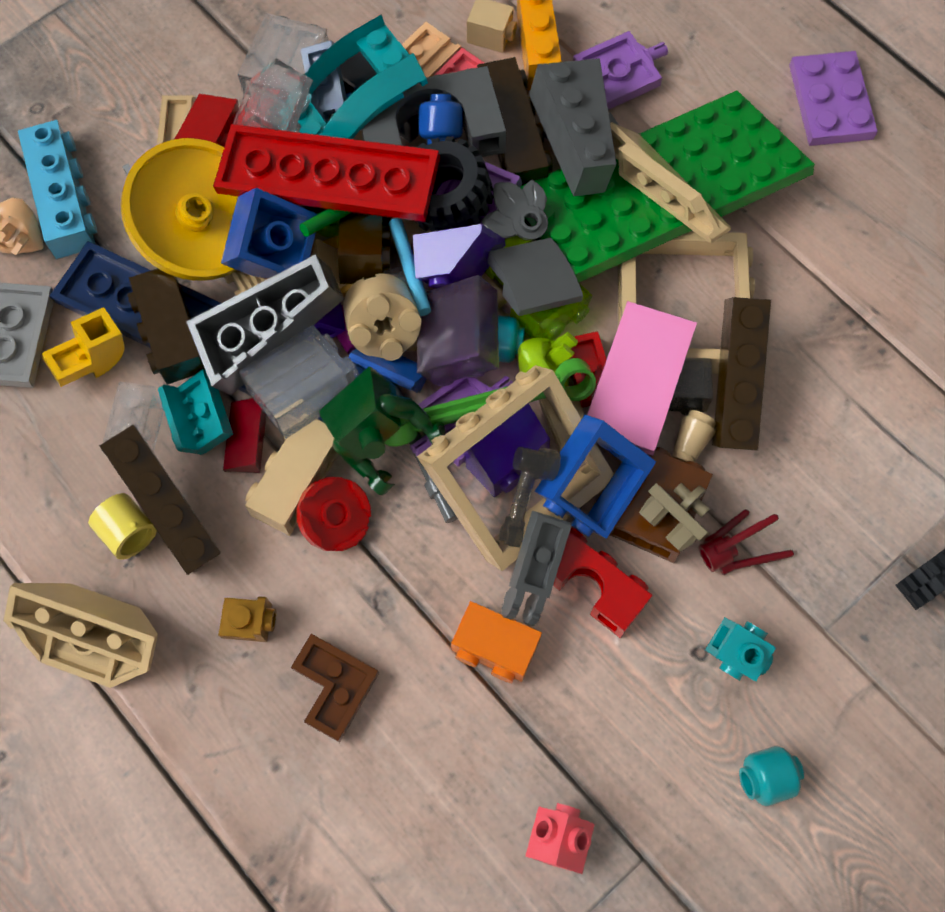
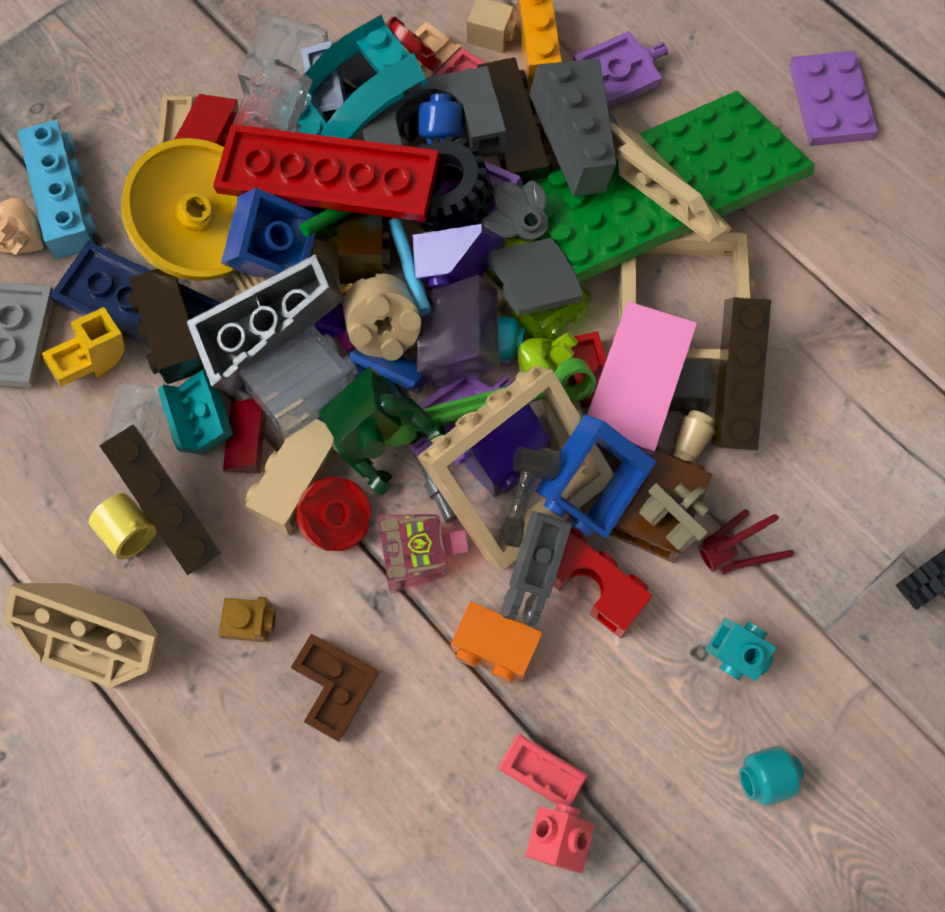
none -> clear pink torso [378,514,468,594]
none -> red tile [385,16,442,72]
none -> coral plate [497,733,588,807]

